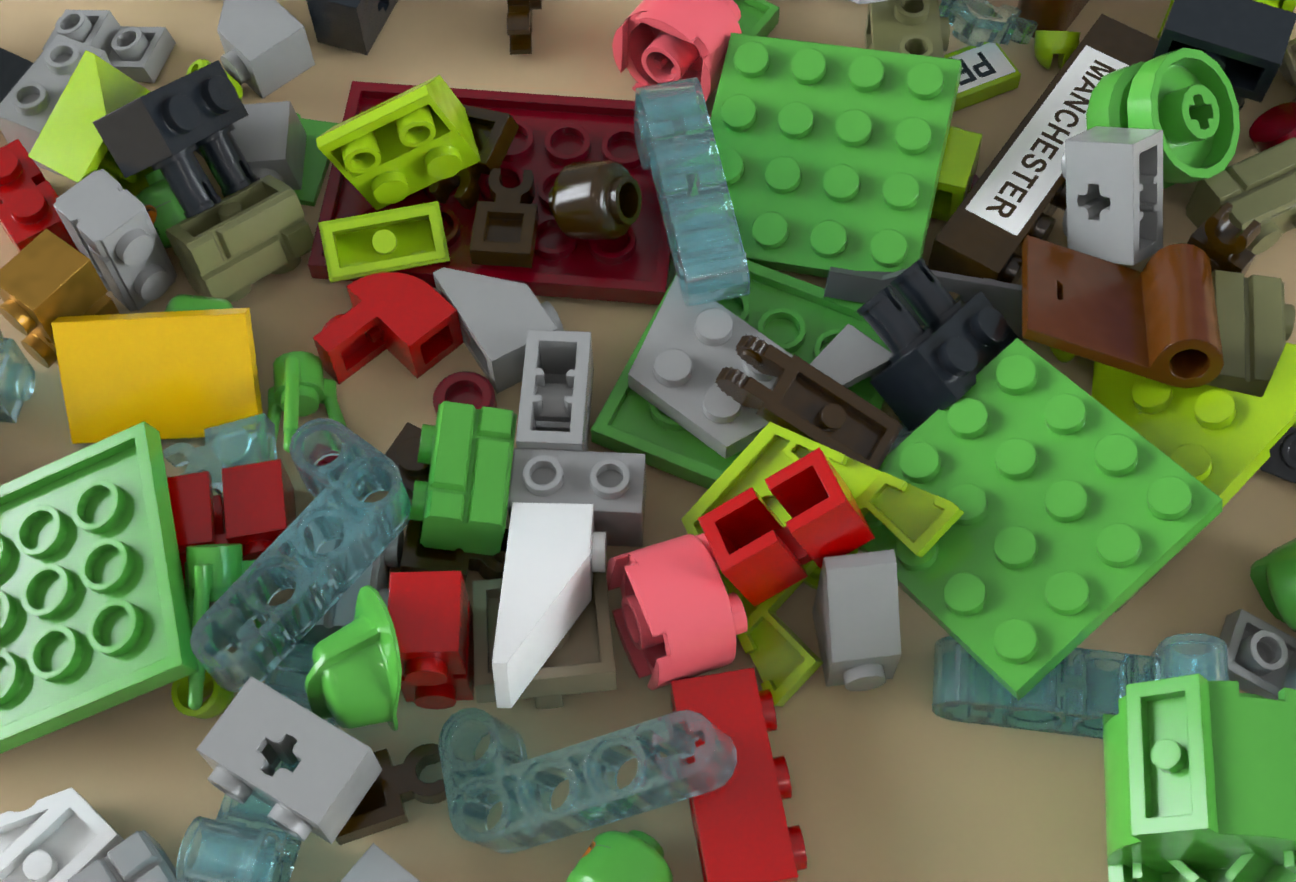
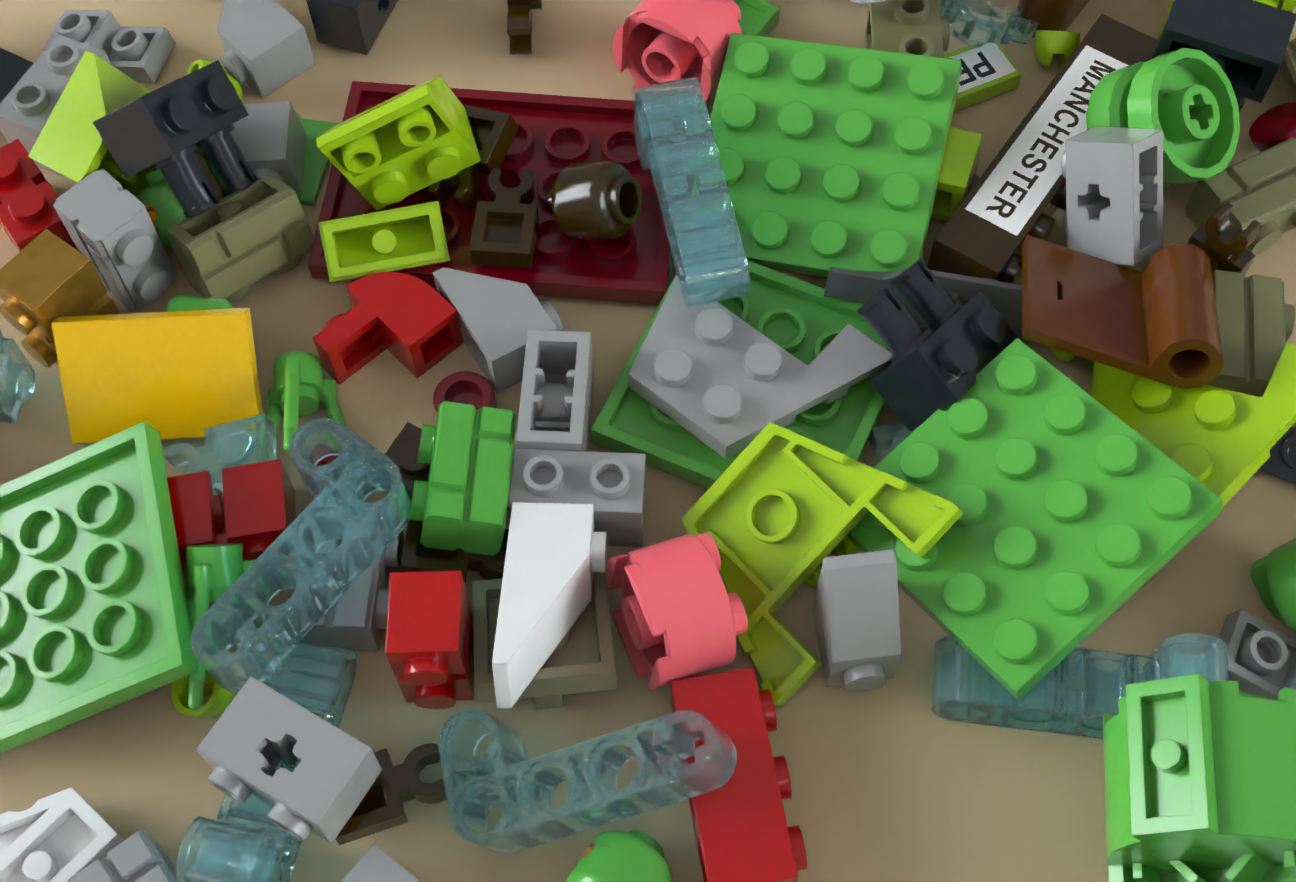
bright green piece [305,585,402,731] -> none
red piece [698,447,875,607] -> none
dark brown hinge [715,334,903,470] -> none

